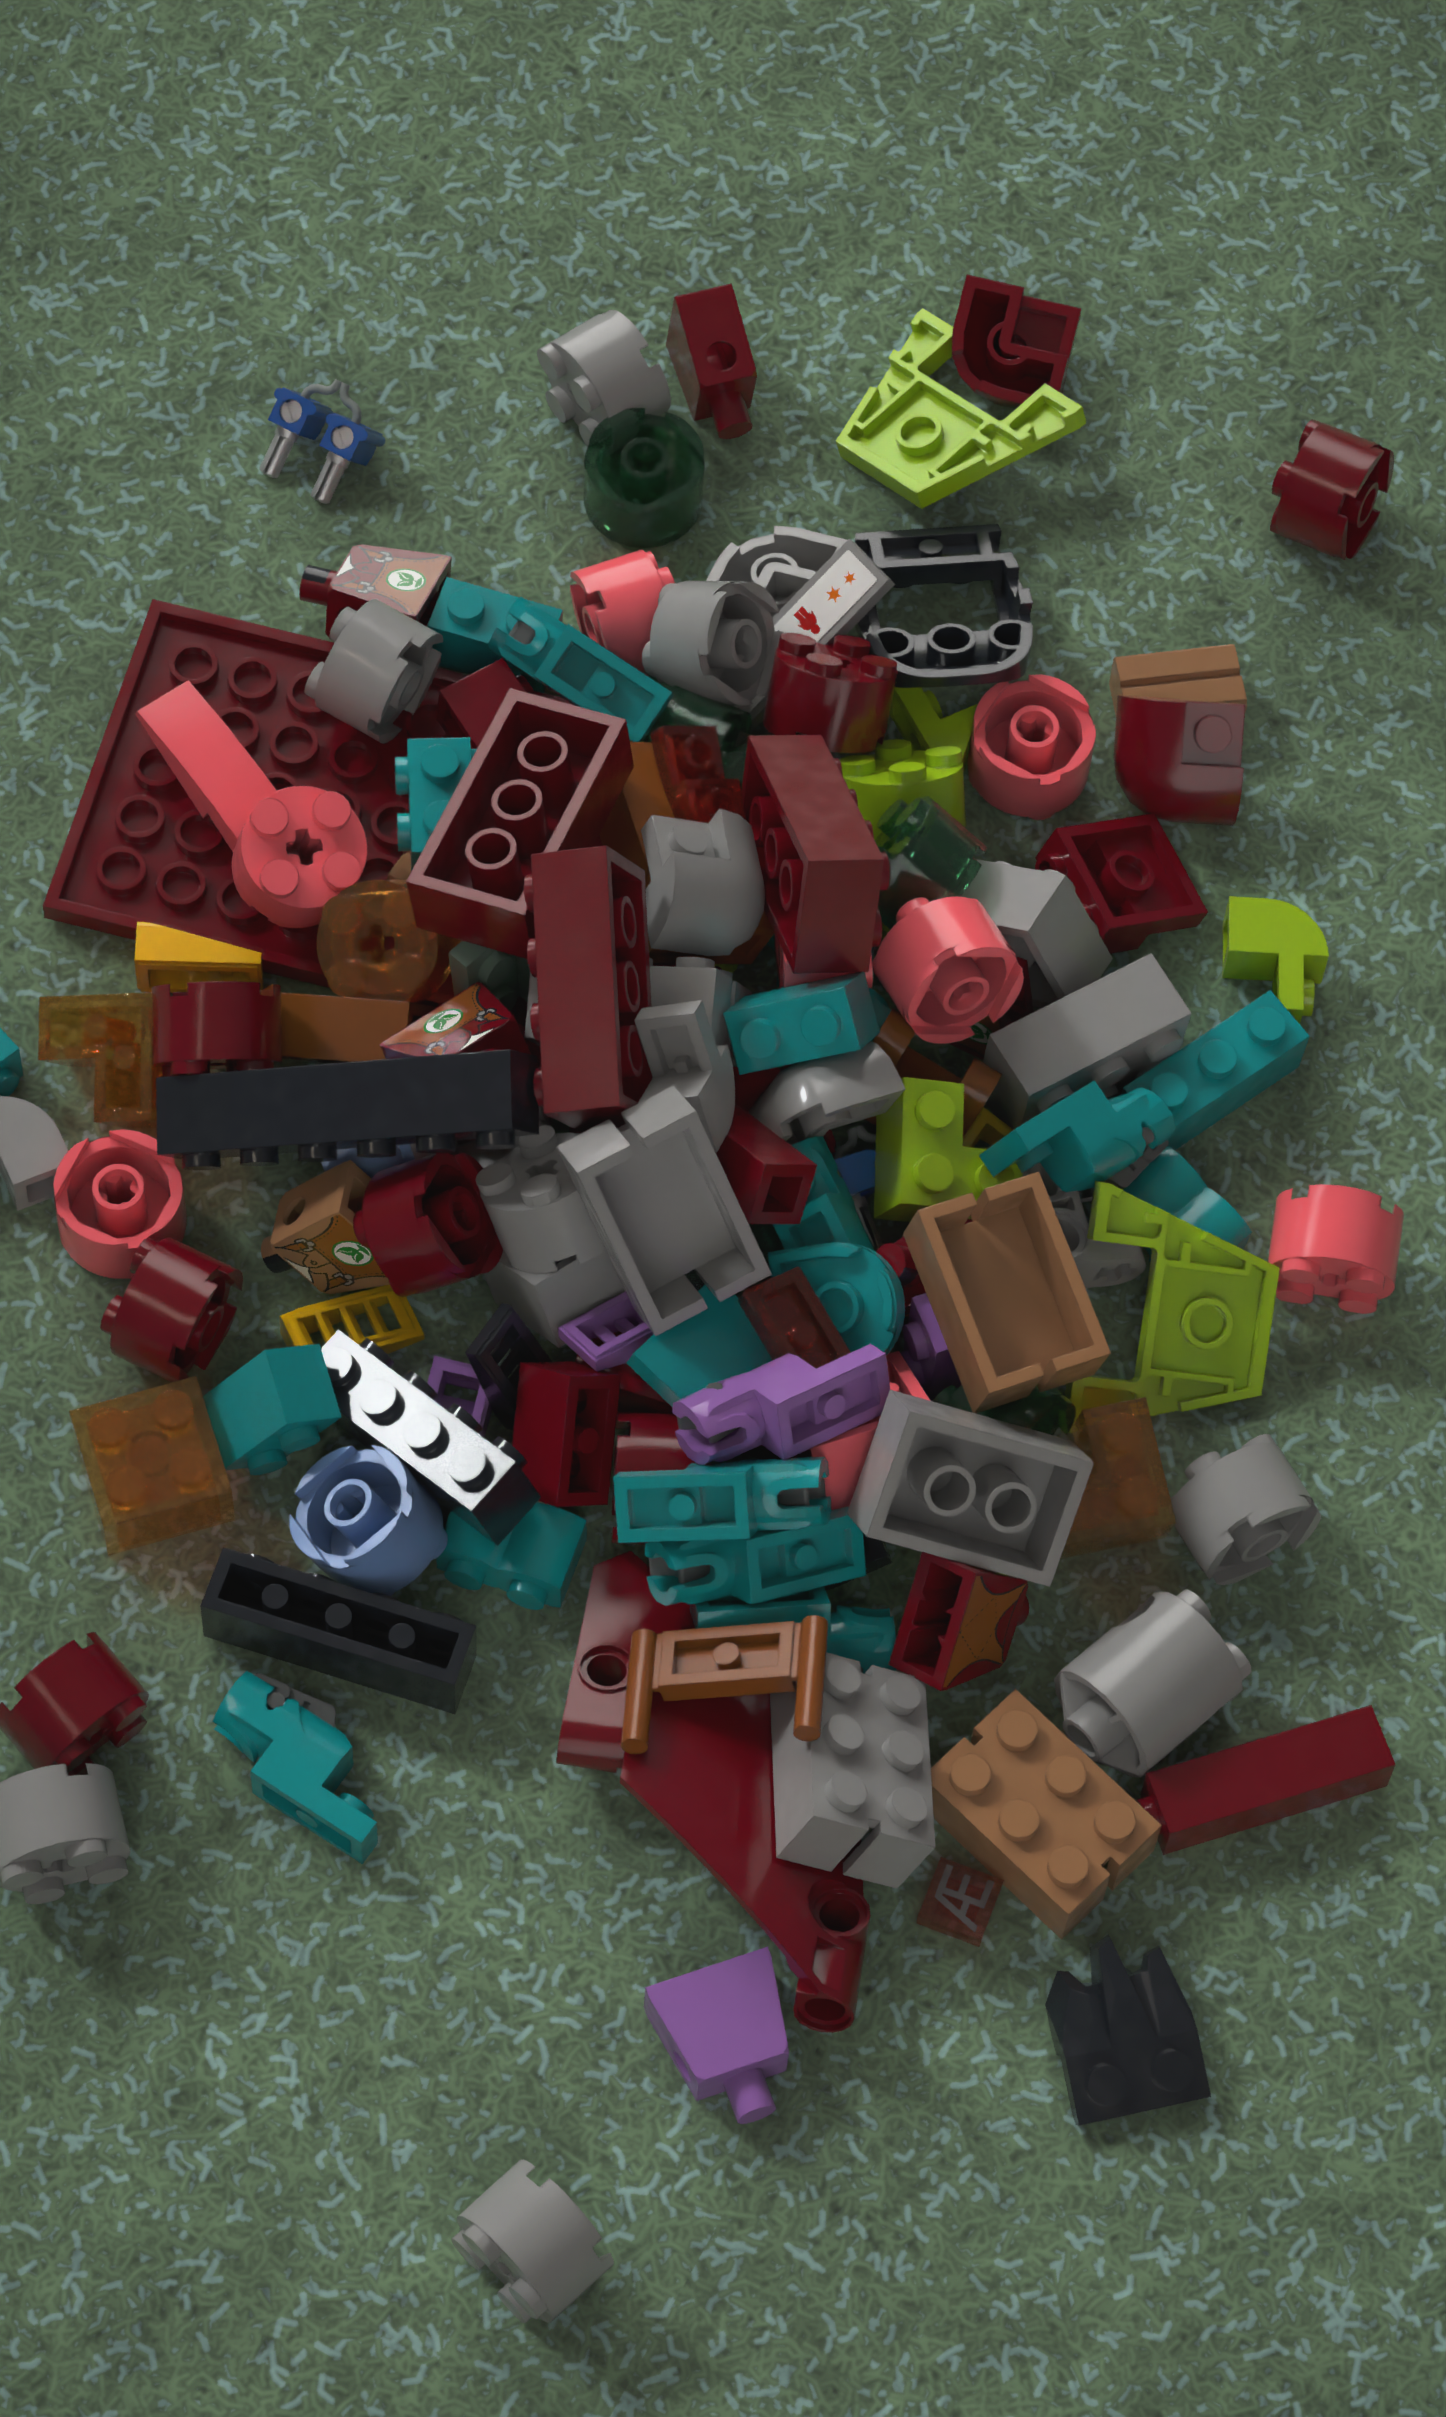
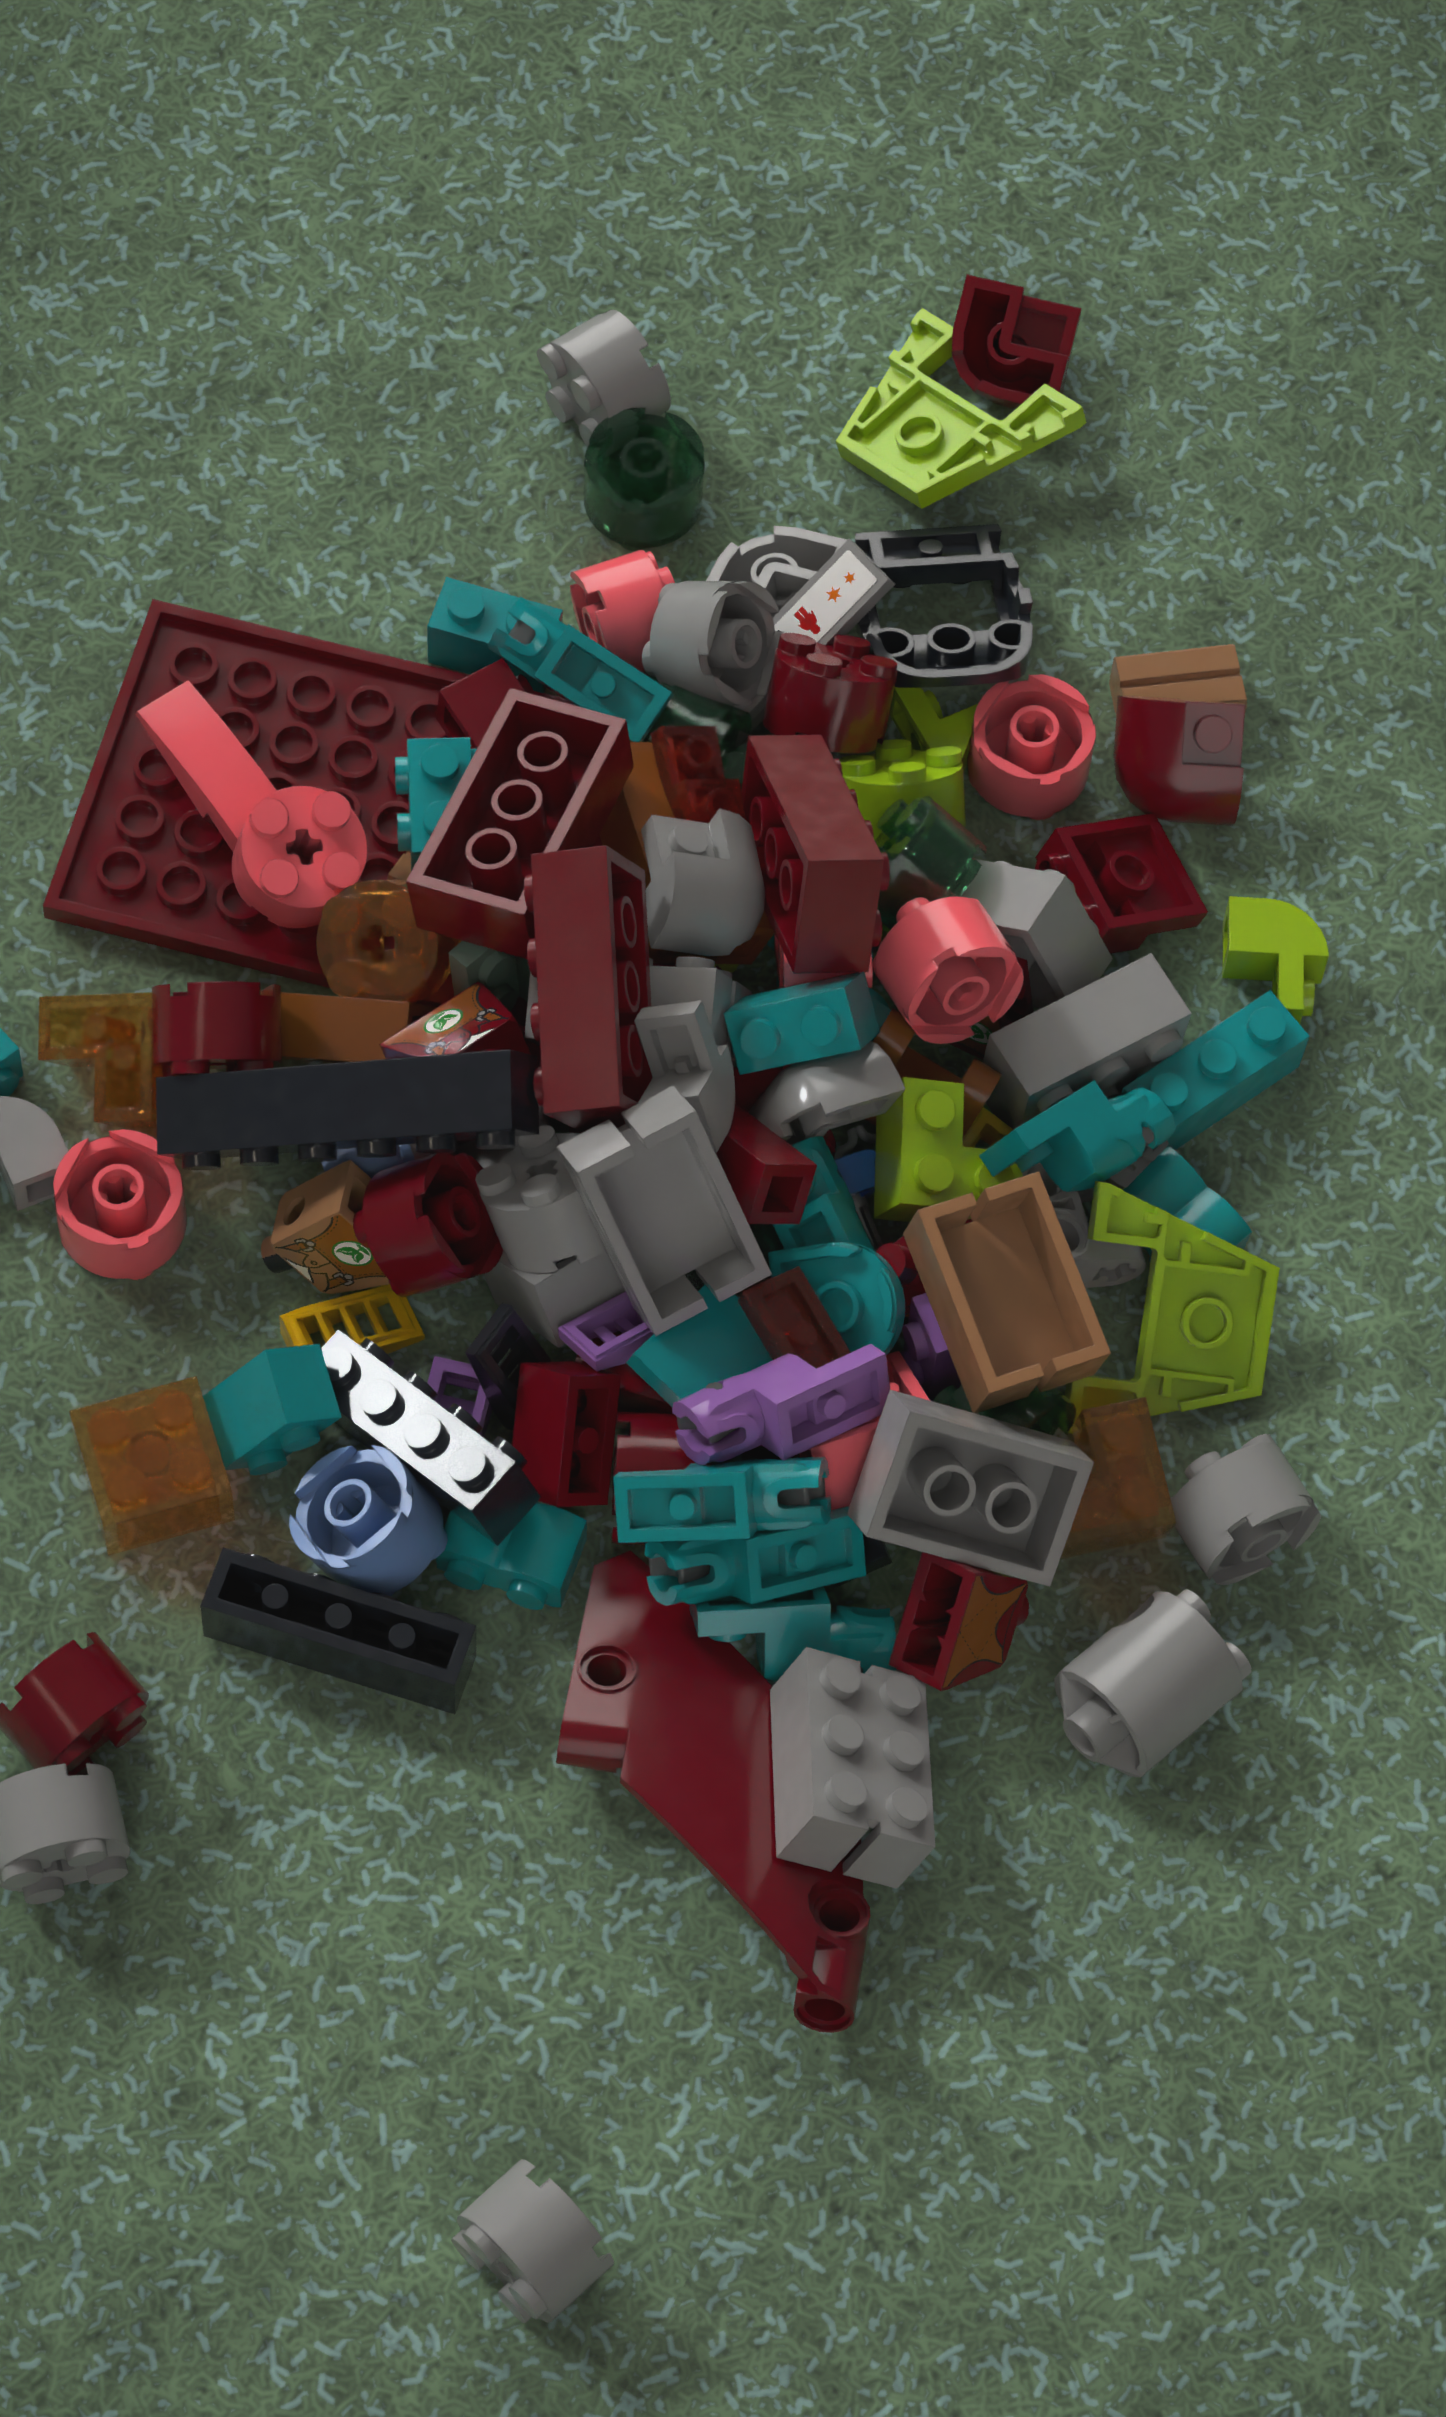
dark red brick [100,1237,243,1388] -> none
yellow slope [134,922,264,993] -> none
teal plate [213,1671,378,1864] -> none
piece [259,379,385,504] -> none
torso [299,544,452,639] -> none
light grey brick [304,599,443,744] -> none
dark orange plate [621,1615,828,1755] -> none
medium lavender torso [644,1947,789,2124] -> none
dark red torso [666,283,757,439] -> none
clear red tile [916,1857,1004,1947] -> none
medium nougat piece [931,1689,1162,1940] -> none
black plate [1045,1934,1211,2126] -> none
dark red brick [1135,1705,1396,1855] -> none
coral brick [1268,1184,1404,1314] -> none
dark red brick [1270,419,1394,560] -> none

